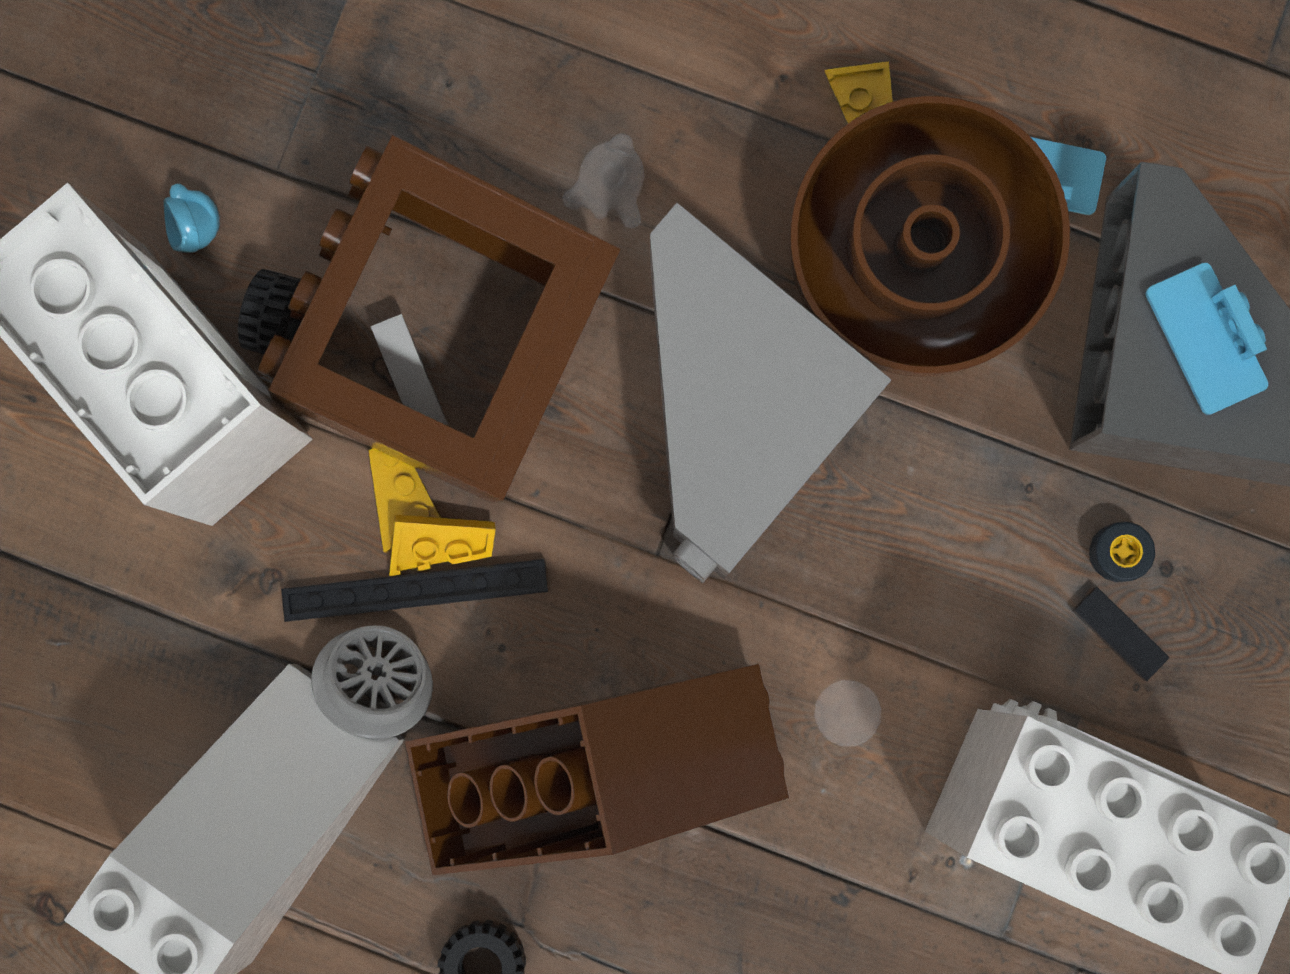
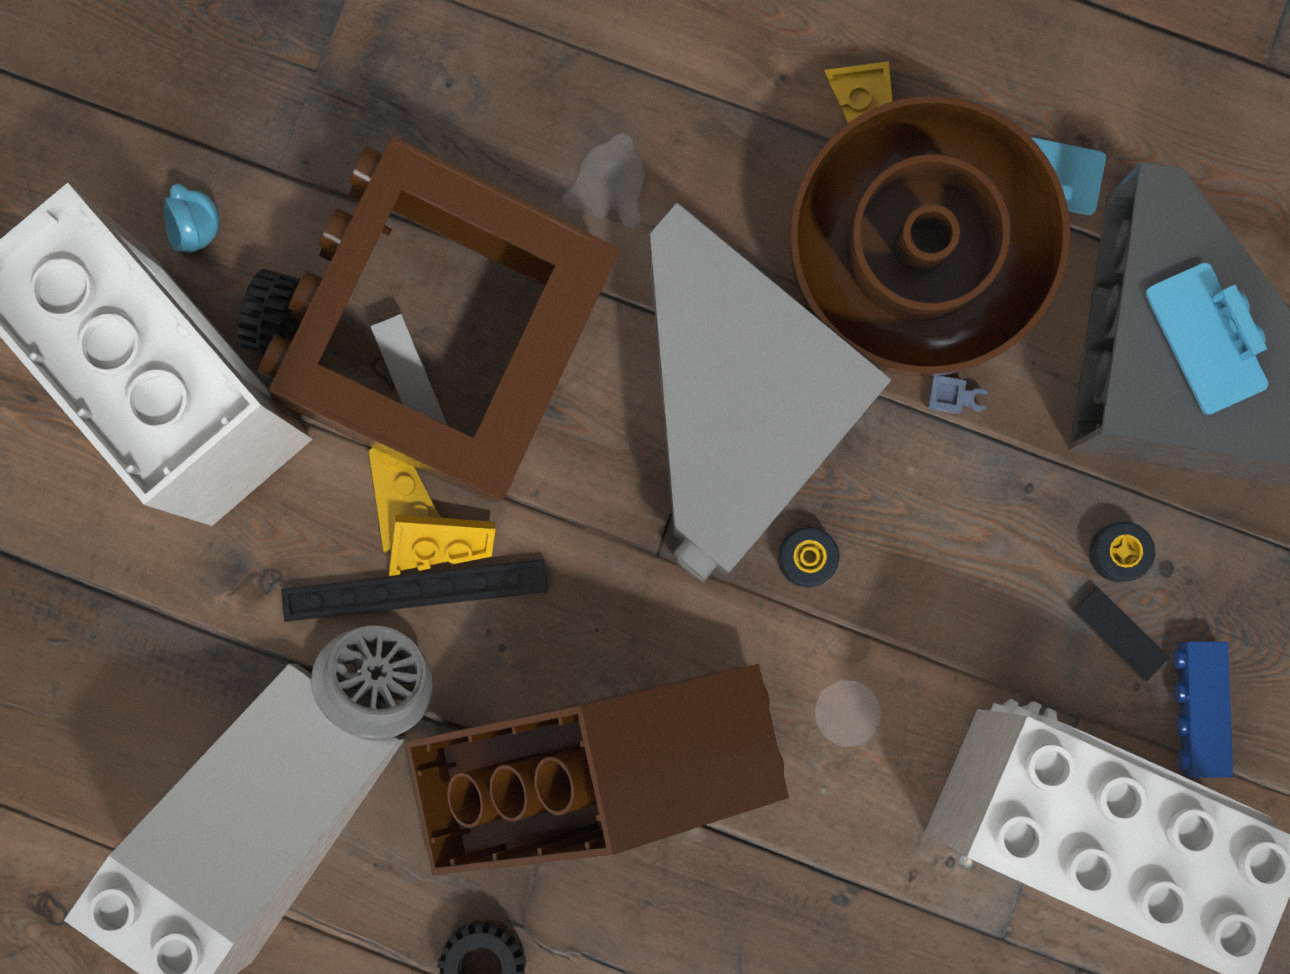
none -> black wheel [778,527,840,588]
none -> sand blue plate [927,376,988,414]
none -> blue brick [1174,641,1233,778]

